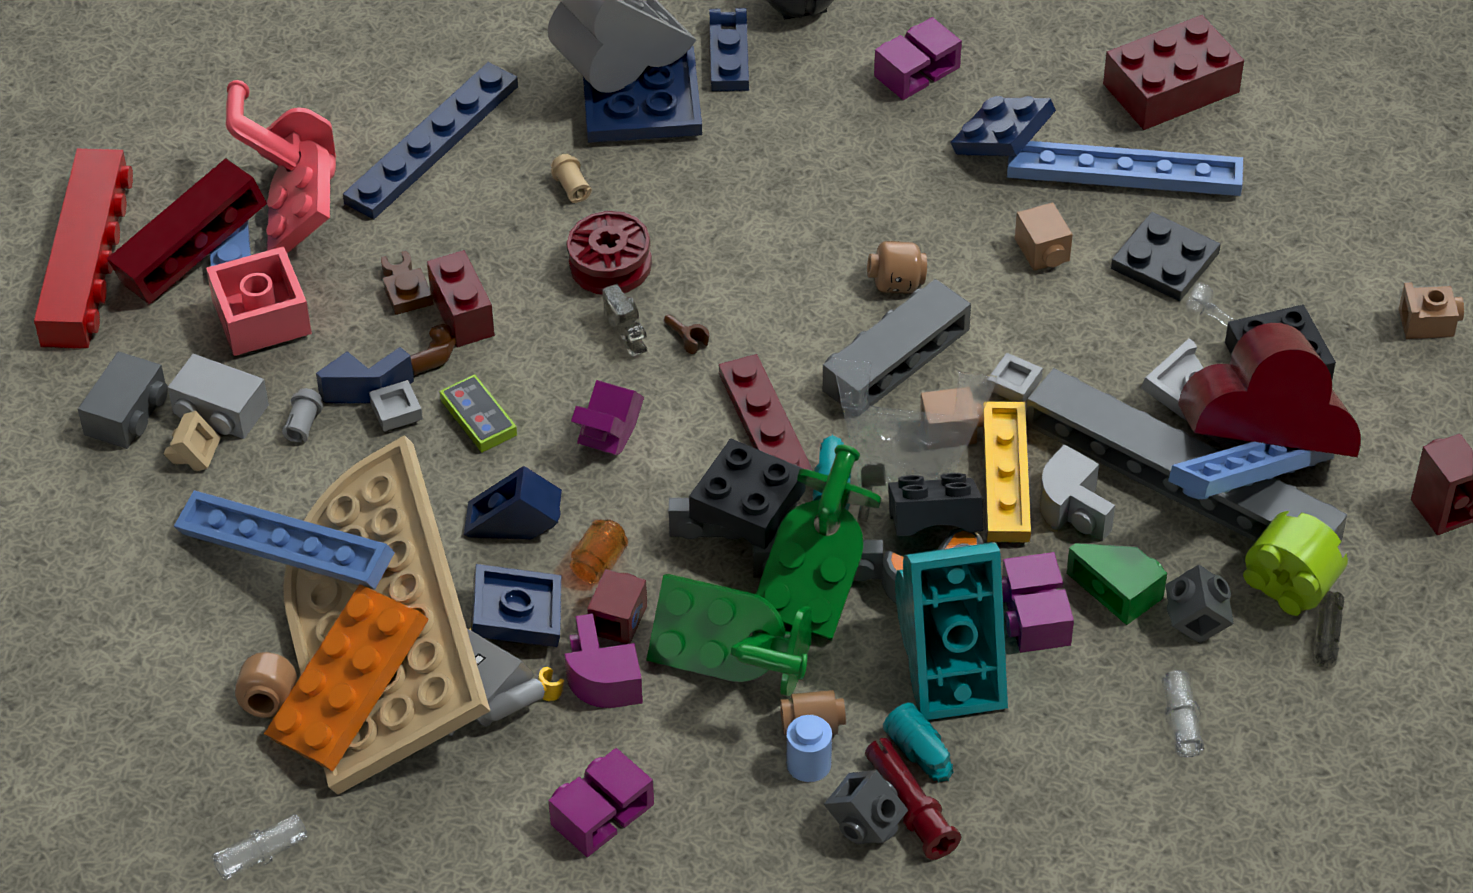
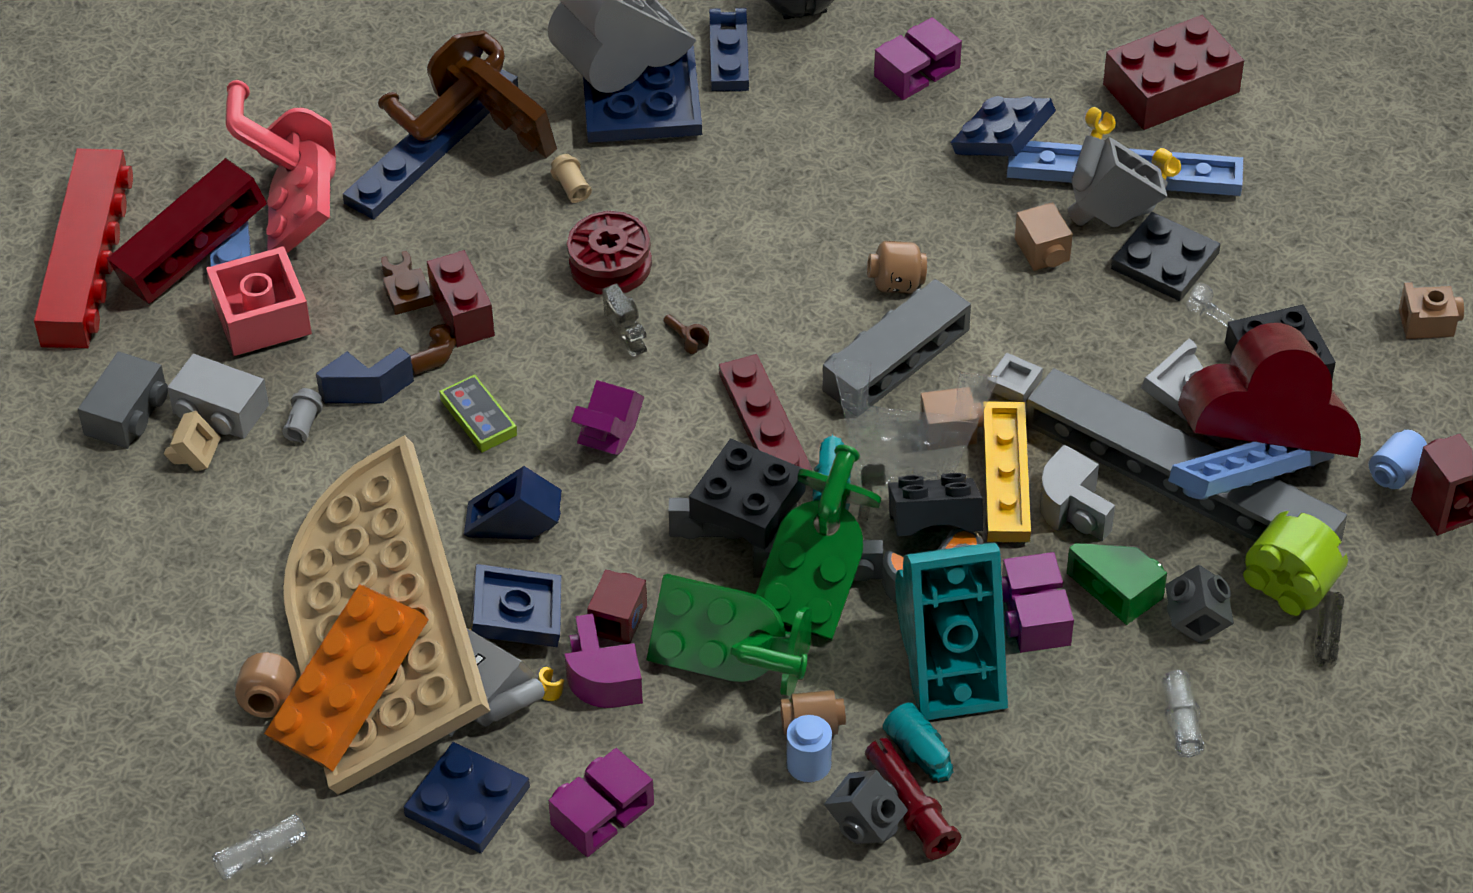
medium blue plate [174,490,395,590] -> none
light grey plate [369,380,423,431] -> none
clear orange brick [570,519,628,583] -> none
none -> reddish brown plate [378,30,557,158]
none -> dark blue plate [404,742,530,853]
none -> light grey torso [1068,107,1181,227]
none -> light blue brick [1369,430,1427,489]

